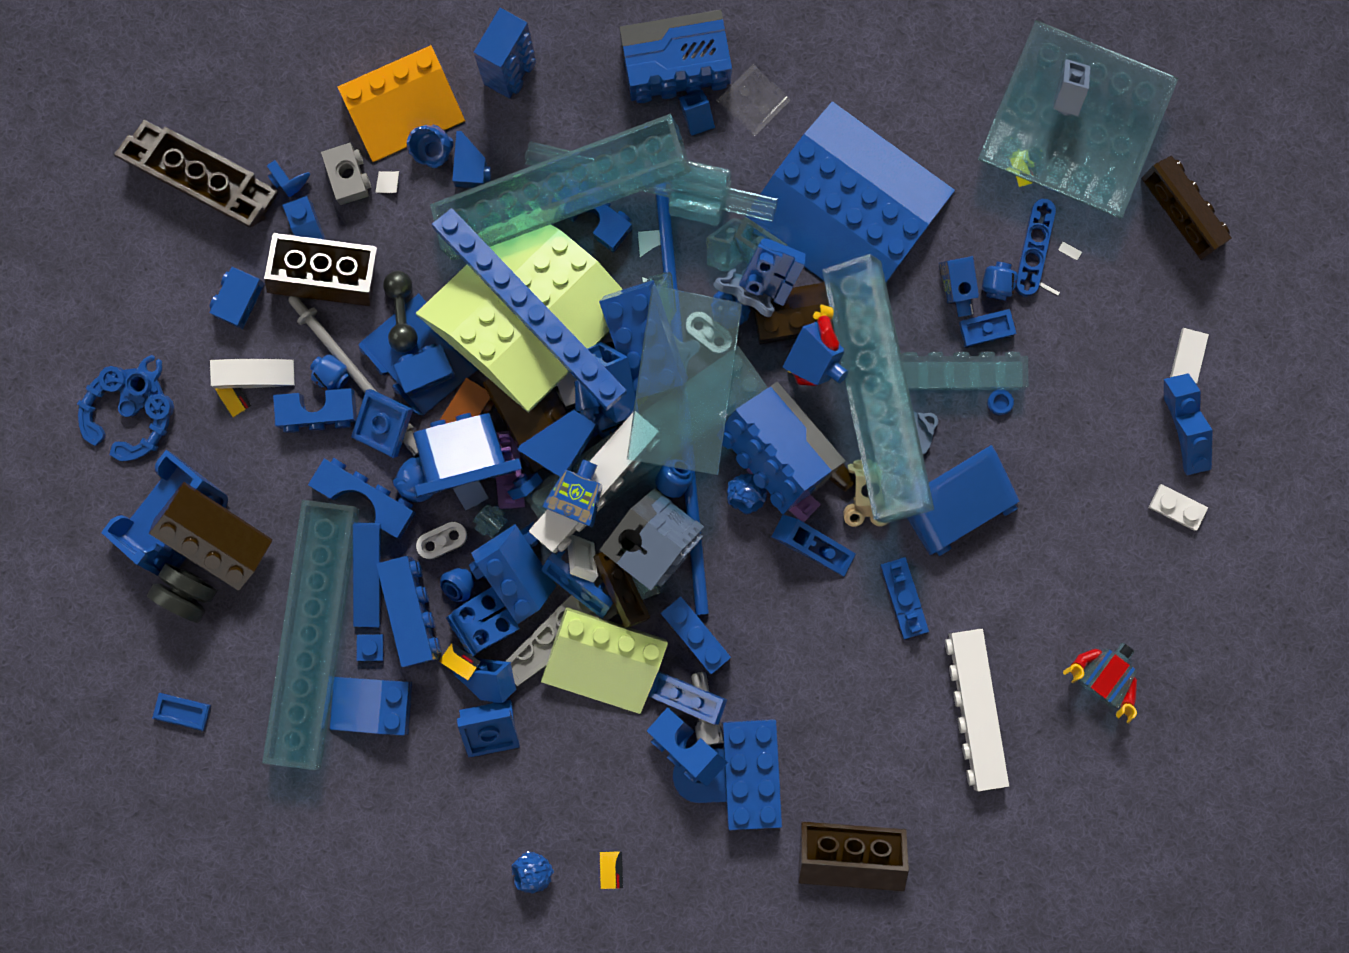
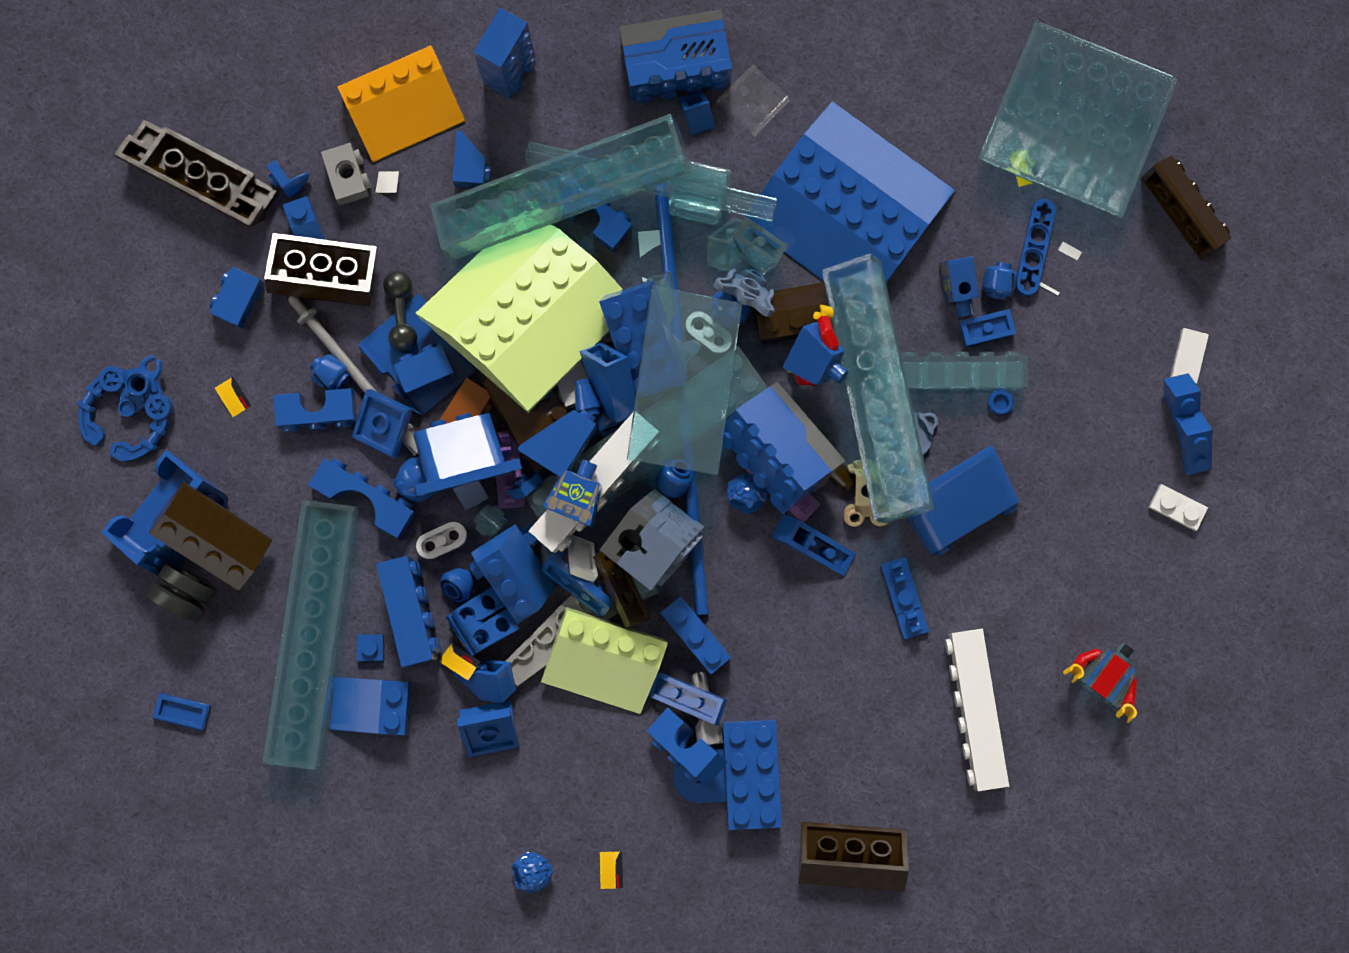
white slope [210,359,295,389] -> none
blue tile [353,523,381,627] -> none
blue hair [407,124,454,168] -> none
plate [432,208,627,411] -> none
blue hips [739,239,806,306] -> none
sand blue slope [1053,59,1090,116] -> none

